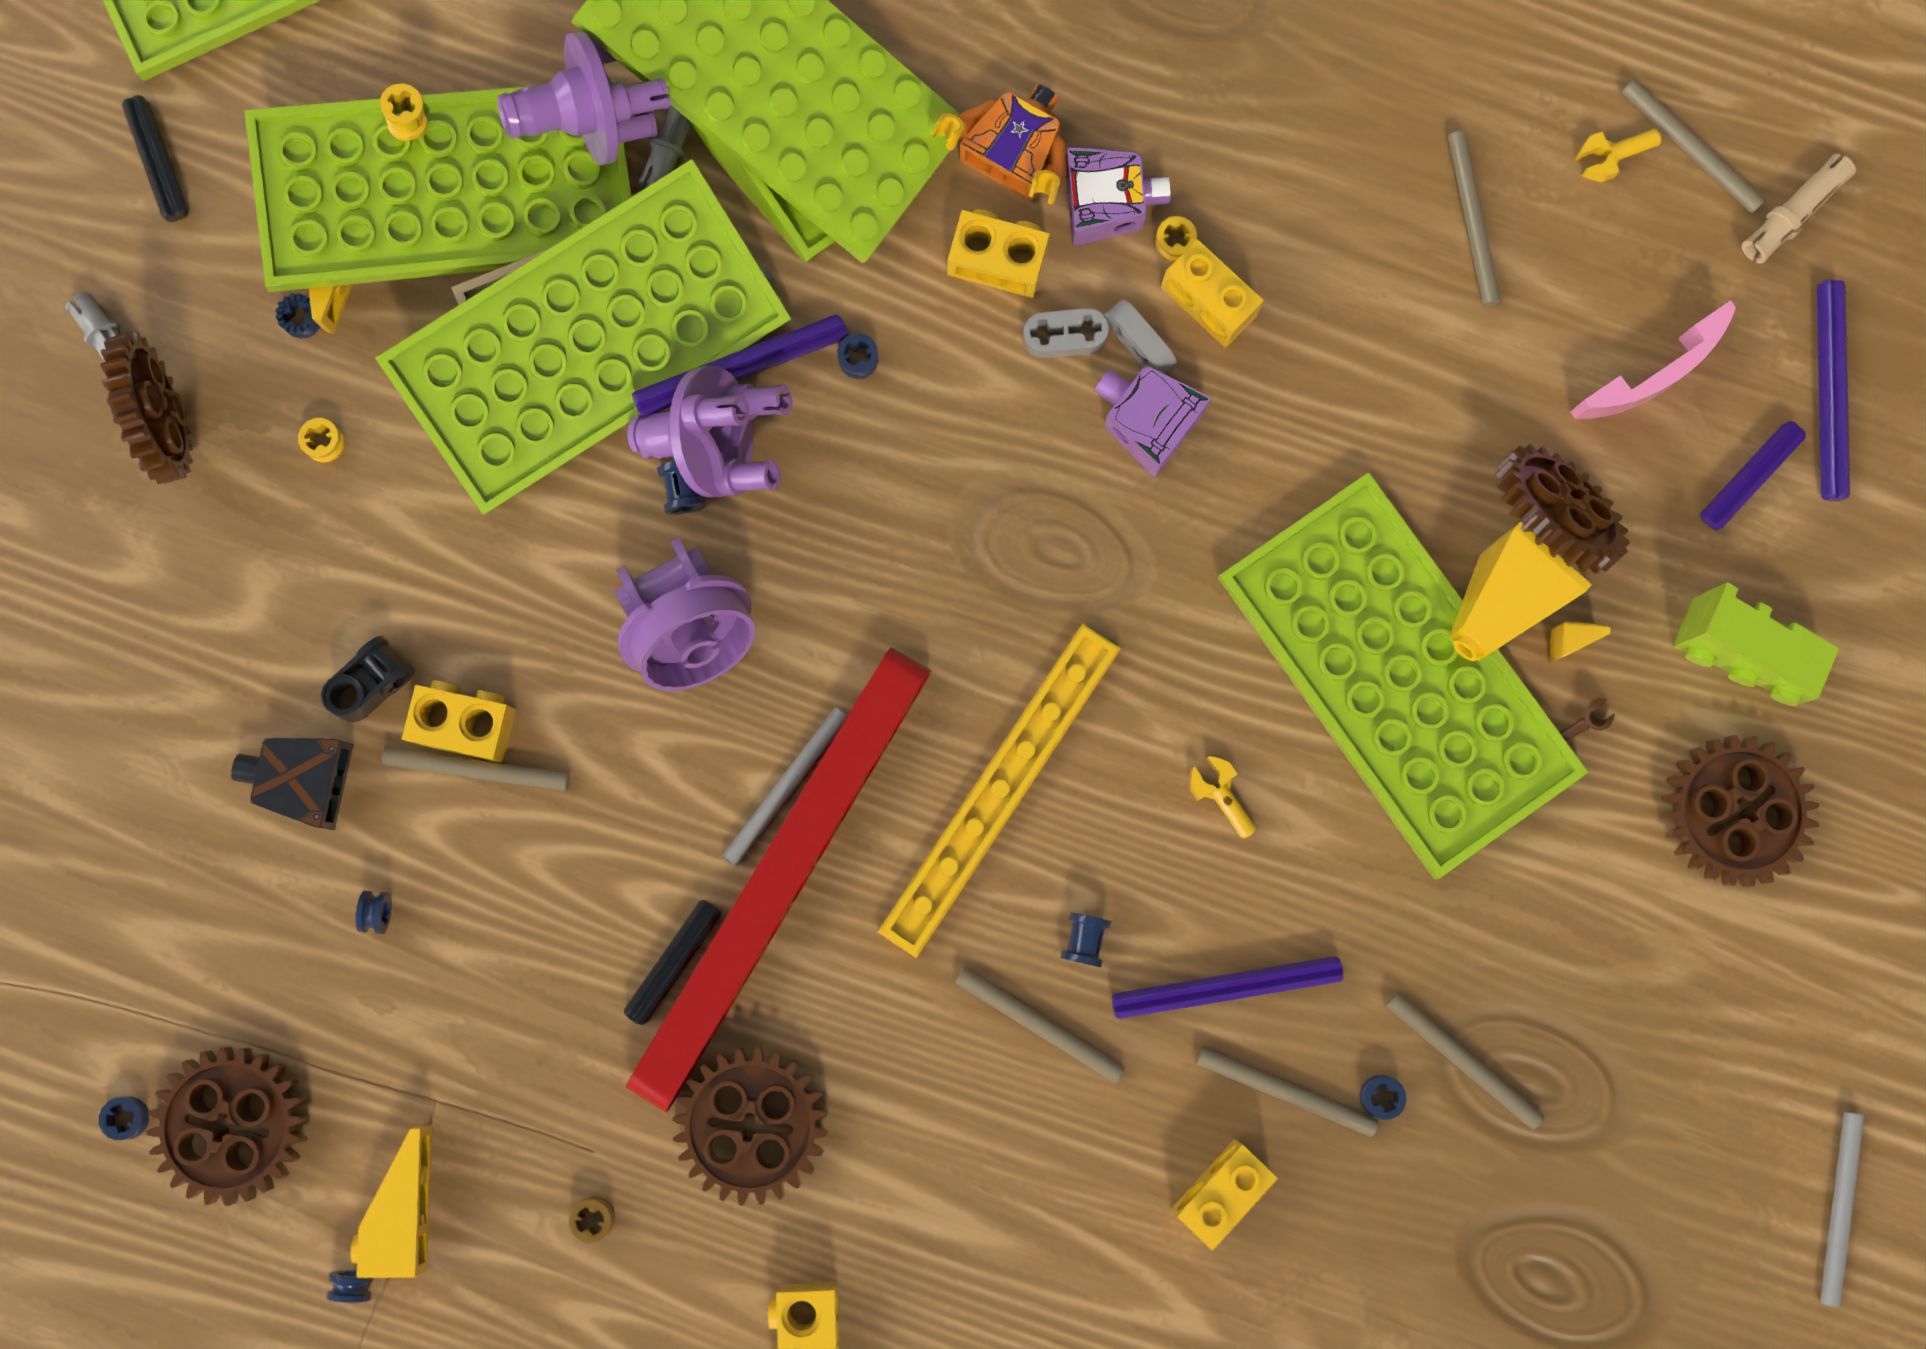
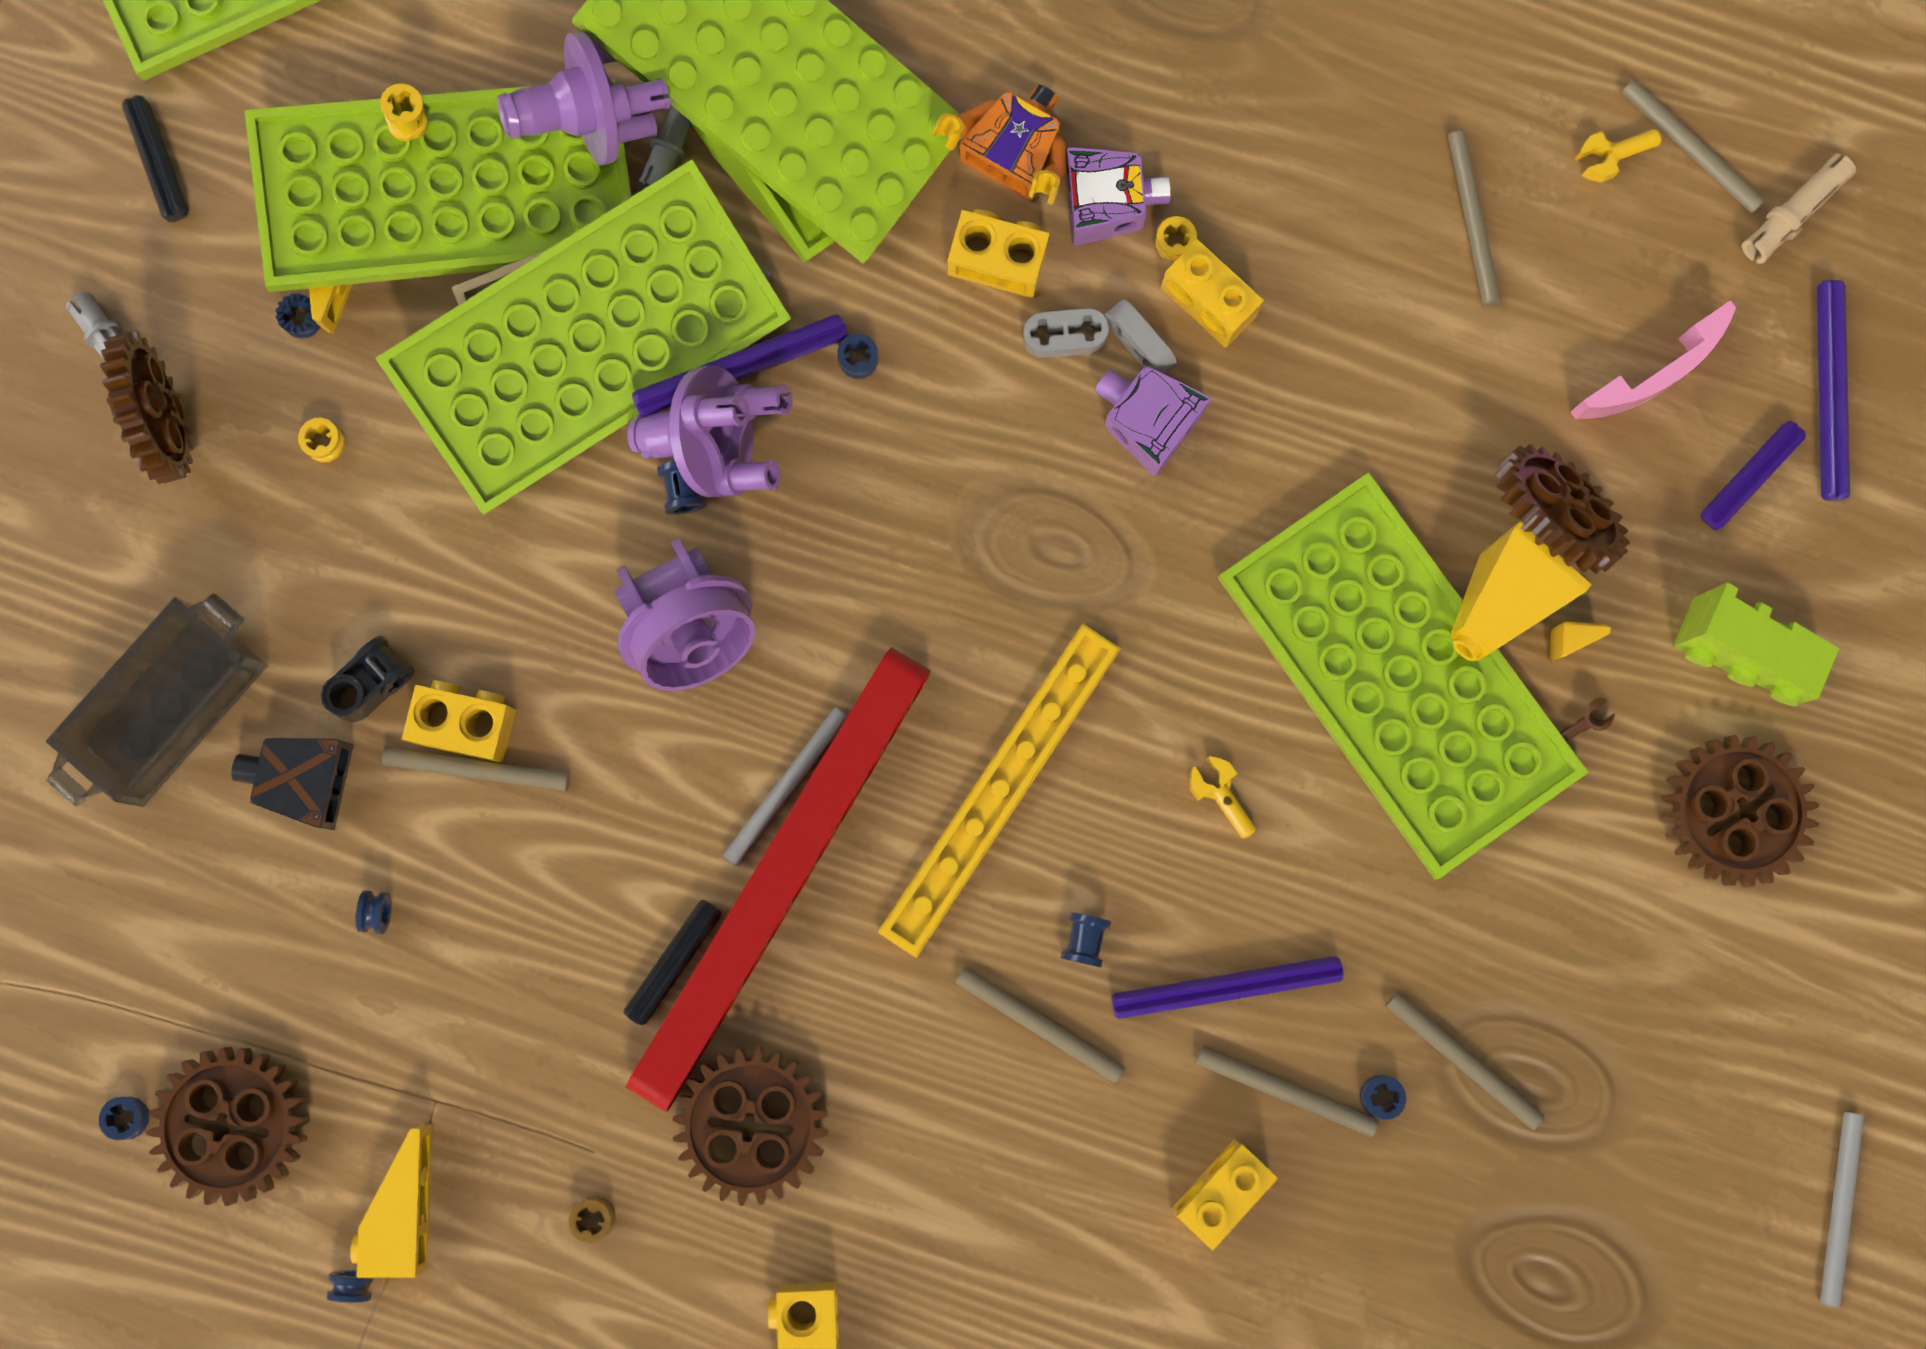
none -> clear smoke container [45,593,268,807]

